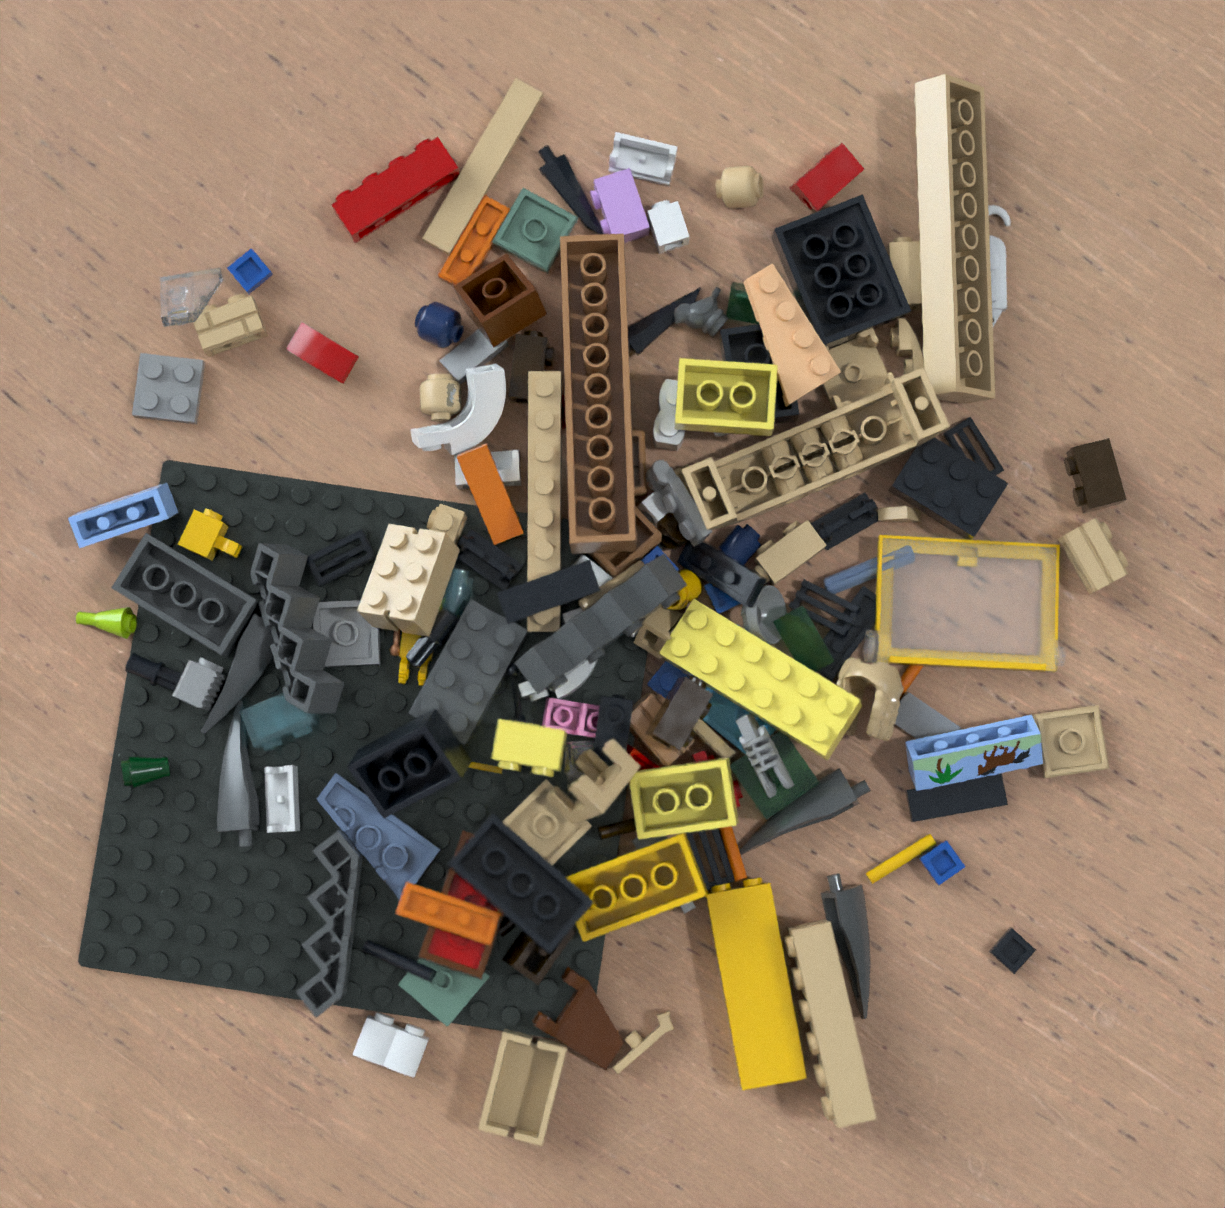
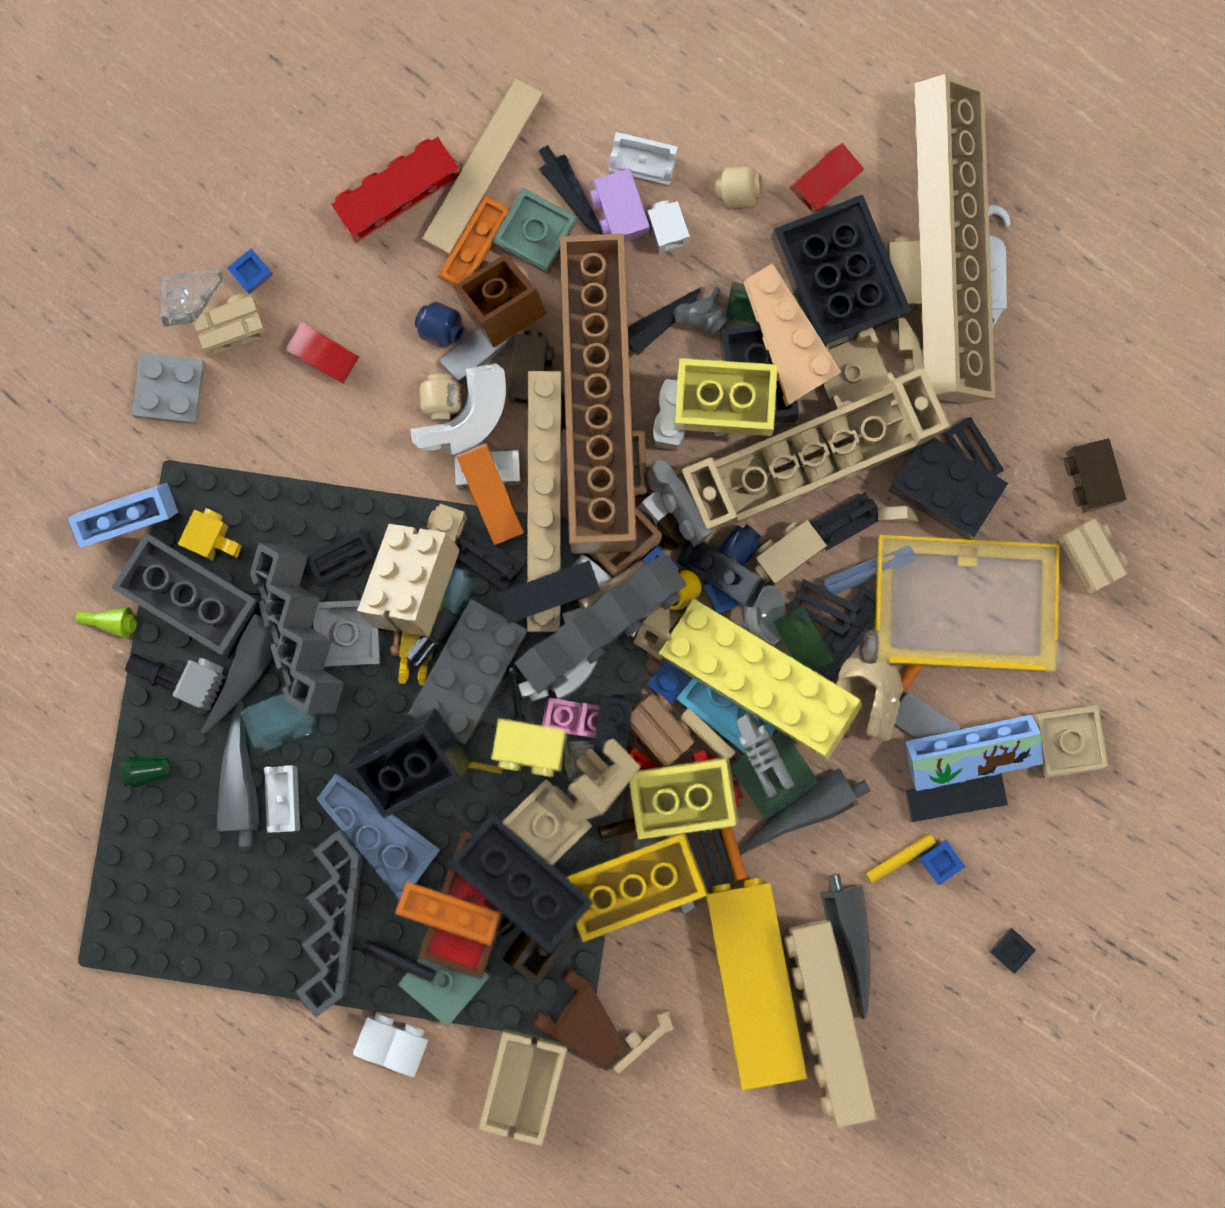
dark brown brick [645,675,713,751] -> none

